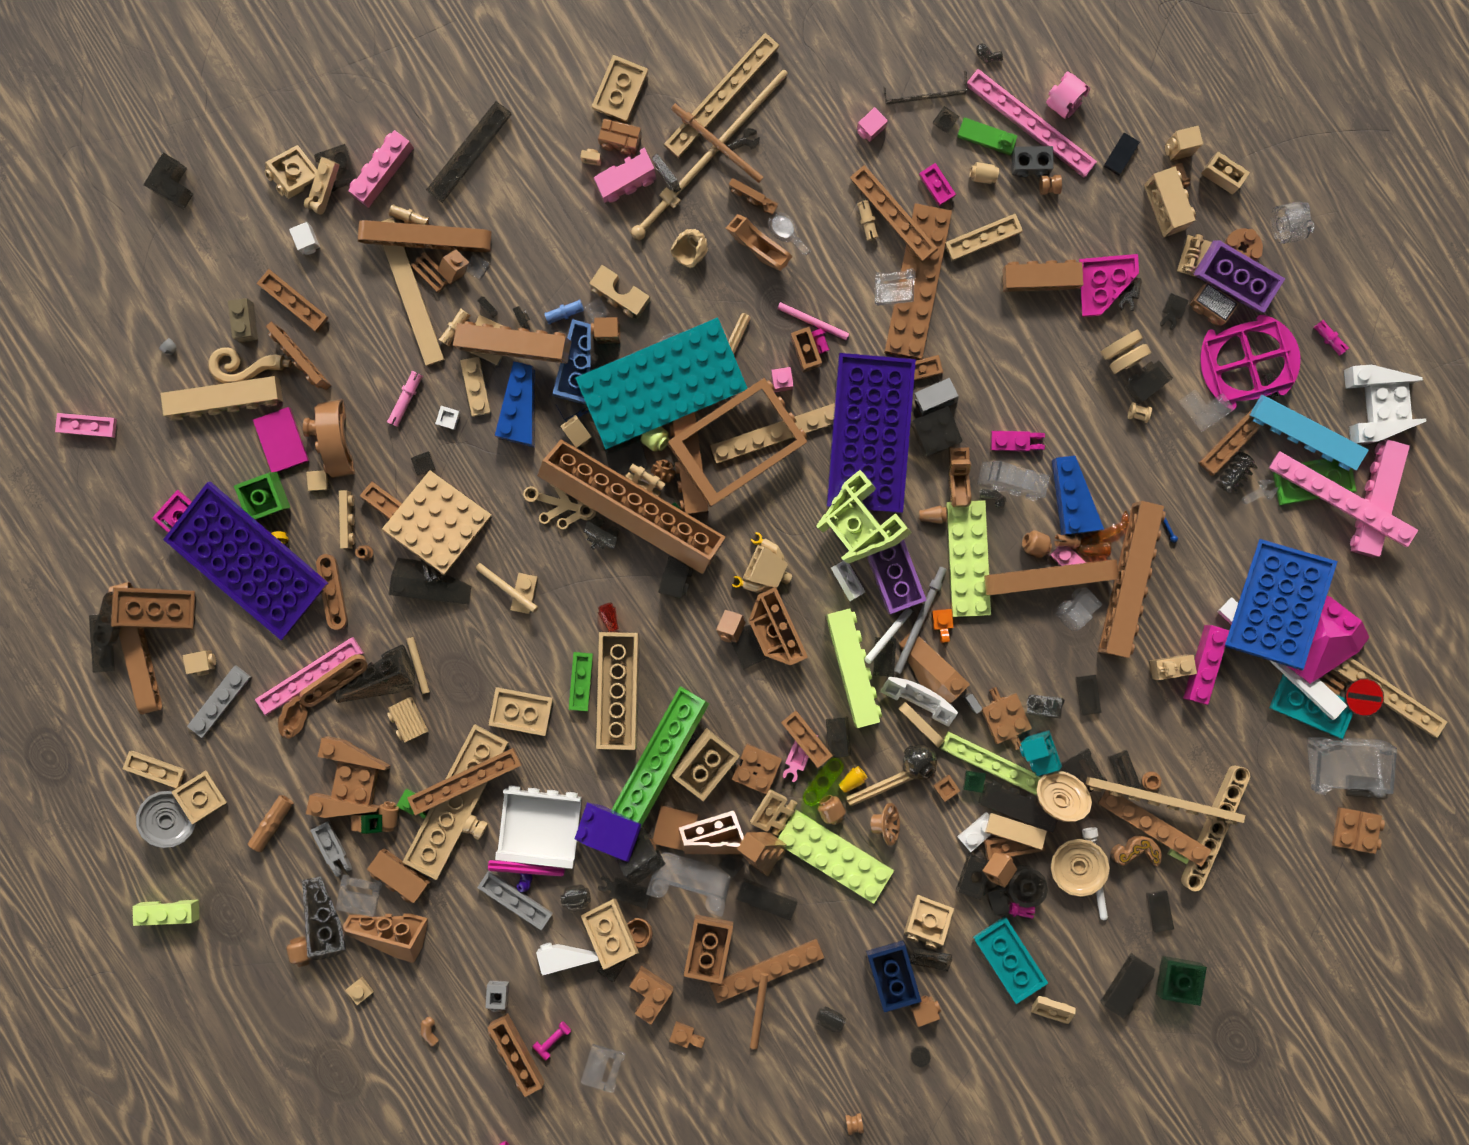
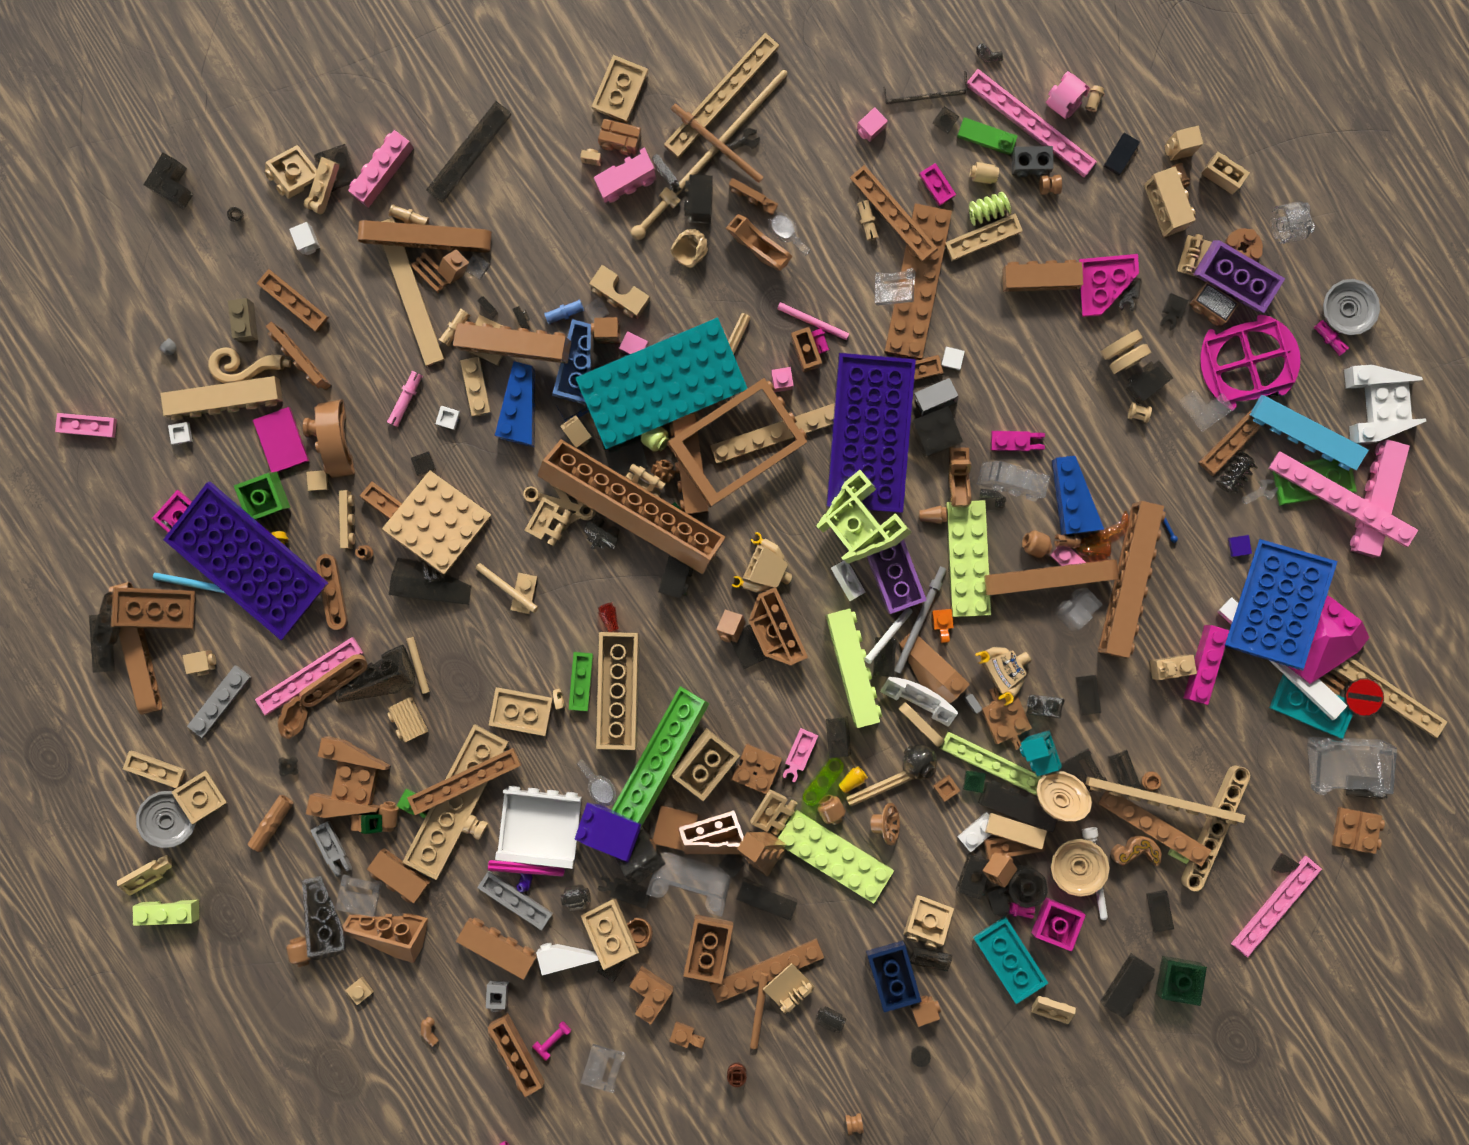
medium nougat plate [781,711,833,768] -> none
none -> tan hinge [117,855,172,896]
none -> medium azure bar [153,573,226,594]
none -> white plate [168,422,193,445]
none -> clear smoke hinge [227,207,244,223]
none -> clear smoke plate [278,756,299,776]
none -> medium nougat brick [456,918,537,980]
none -> tan plate [525,497,572,546]
none -> tan tile [553,689,565,709]
none -> clear piece [576,759,617,806]
none -> bright pink brick [619,331,649,355]
none -> clear smoke brick [684,174,713,224]
none -> copper wheel [727,1063,747,1087]
none -> tan hinge [763,963,814,1014]
none -> white tile [941,347,965,370]
none -> yellowish green piece [969,192,1012,226]
none -> tan torso [975,647,1031,706]
none -> dark pink brick [1031,897,1086,952]
none -> tan pin [1085,85,1105,112]
none -> dark purple tile [1228,535,1252,557]
none -> bright pink tile [1231,856,1322,958]
none -> clear smoke tile [1272,853,1300,873]
none -> light grey hat [1323,279,1380,335]

